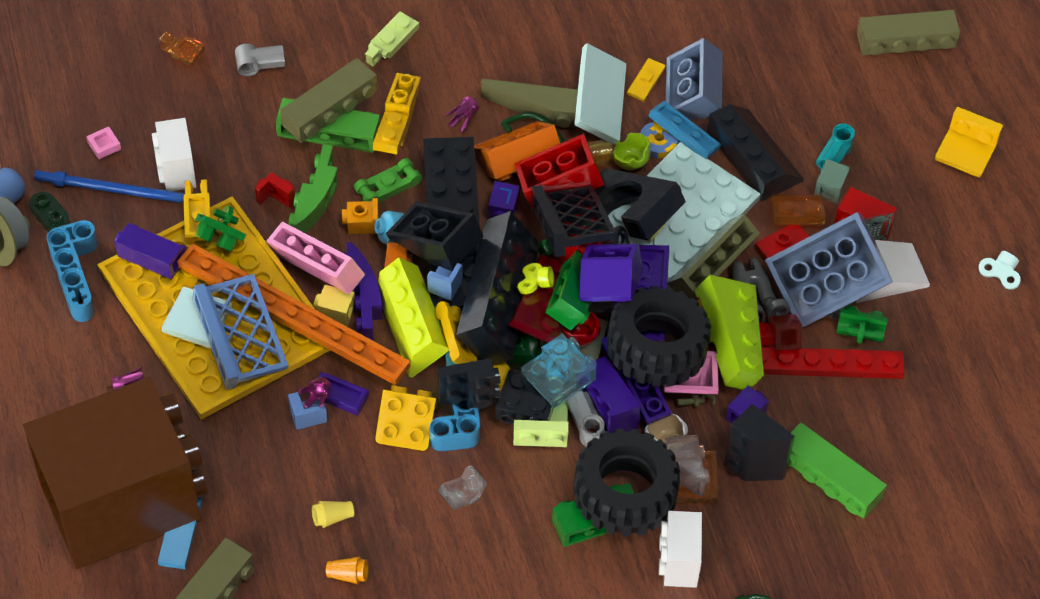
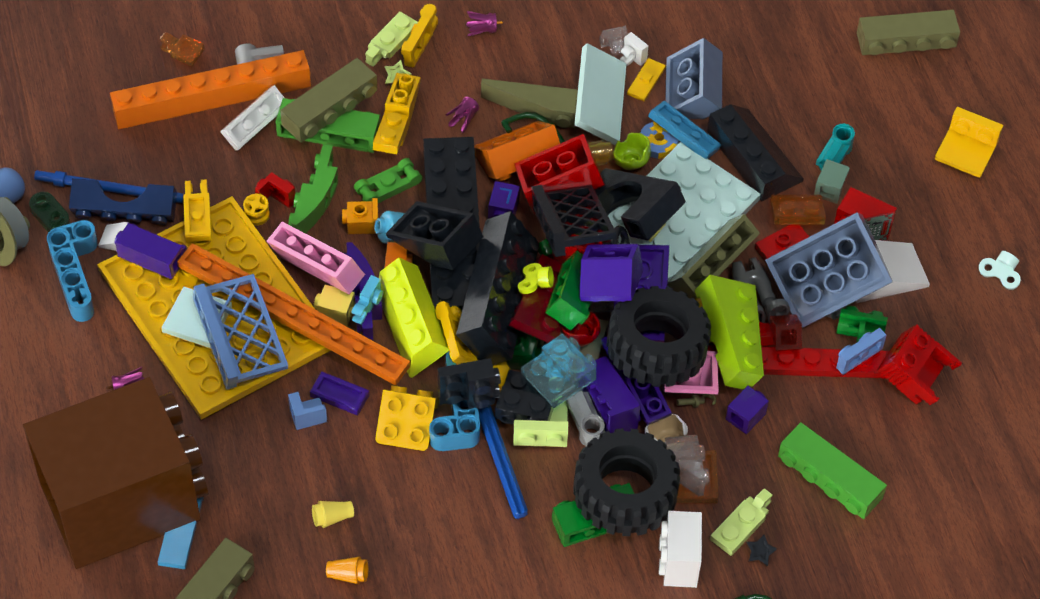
bright pink plate [86,126,121,159] -> none
white brick [152,118,197,191] -> none
green hips [195,205,246,251] -> none
flat silver piece [298,377,332,408] -> none
medium blue panel [427,263,463,301] -> none
clear bracket [438,465,487,510] -> none
black slope [724,404,795,481] -> none
none -> dark blue arch [69,178,177,225]
none -> white slope [98,222,129,251]
none -> orange brick [110,50,311,130]
none -> white tile [220,85,284,151]
none -> yellow wheel [243,193,270,226]
none -> medium azure plate [351,275,383,324]
none -> yellowish green piece [385,60,412,84]
none -> yellow hinge [401,3,438,68]
none -> flat silver piece [466,11,503,36]
none -> blue axle [478,405,528,519]
none -> clear tile [599,26,628,56]
none -> white tile [620,32,649,66]
none -> yellowish green hinge [710,489,773,556]
none -> black piece [746,534,778,566]
none -> medium blue plate [836,328,887,375]
none -> red piece [877,324,962,405]

